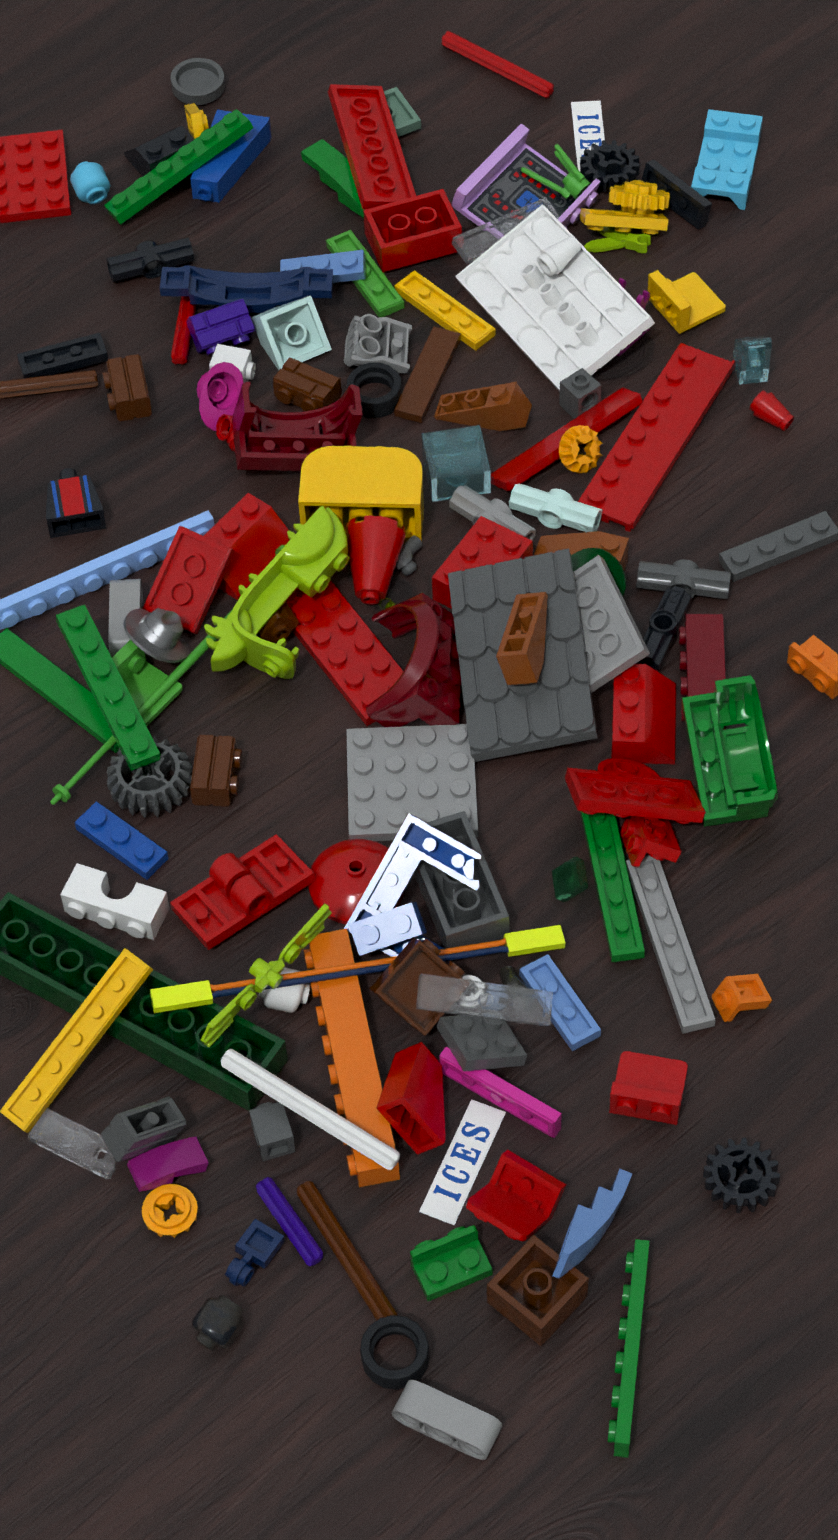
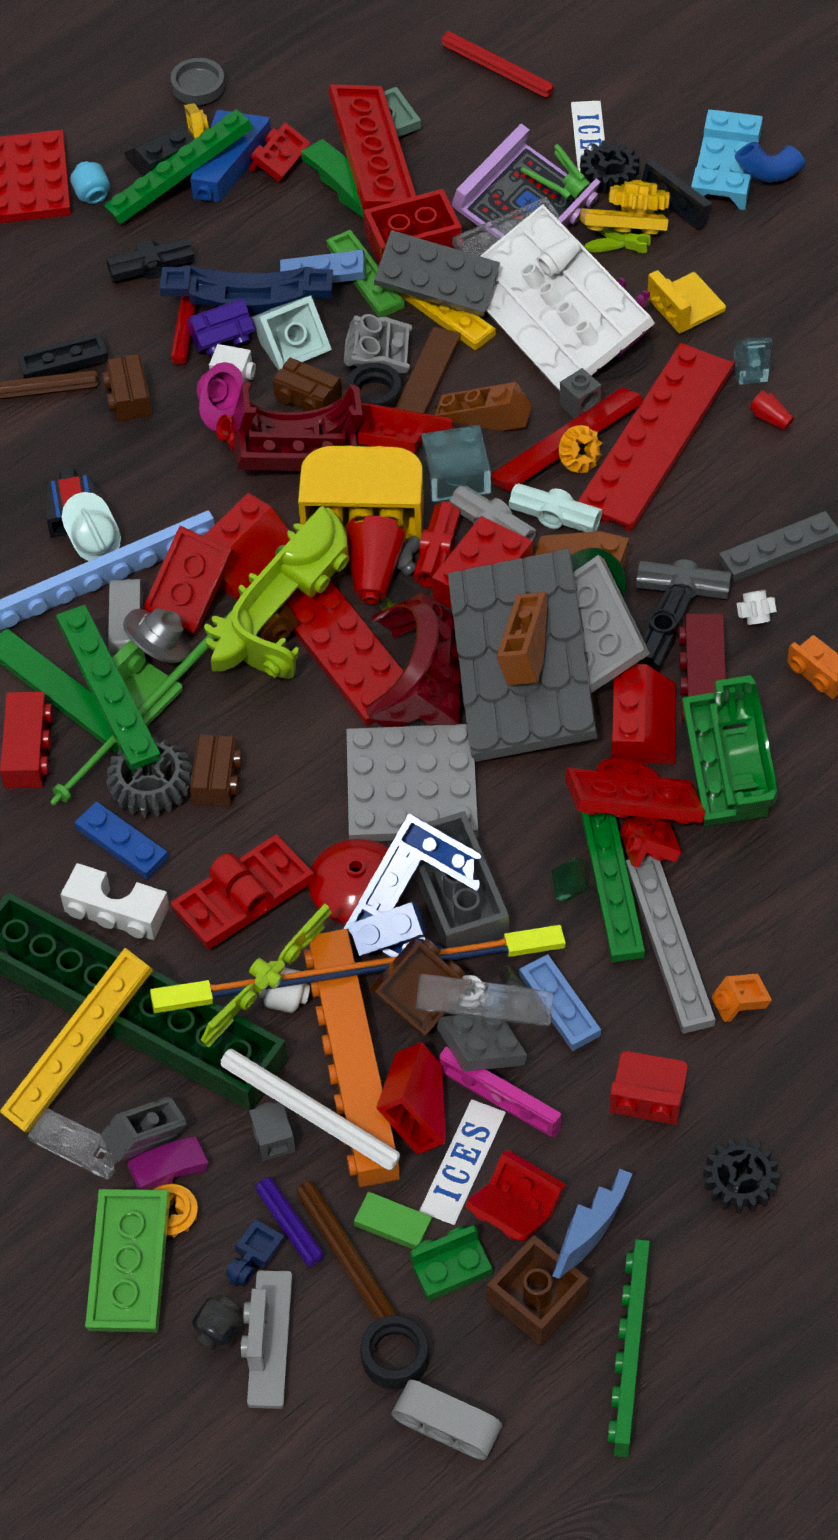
none -> red brick [0,692,53,788]
none -> light aqua piece [62,492,121,561]
none -> bright green plate [85,1189,170,1332]
none -> light grey bracket [241,1270,292,1409]
none -> red bracket [249,122,311,182]
none -> bright green tile [354,1191,432,1249]
none -> red bracket [357,402,453,454]
none -> dark grey plate [374,230,500,317]
none -> red piece [414,501,460,589]
none -> blue cylinder [735,142,806,183]
none -> white gear [736,590,777,625]

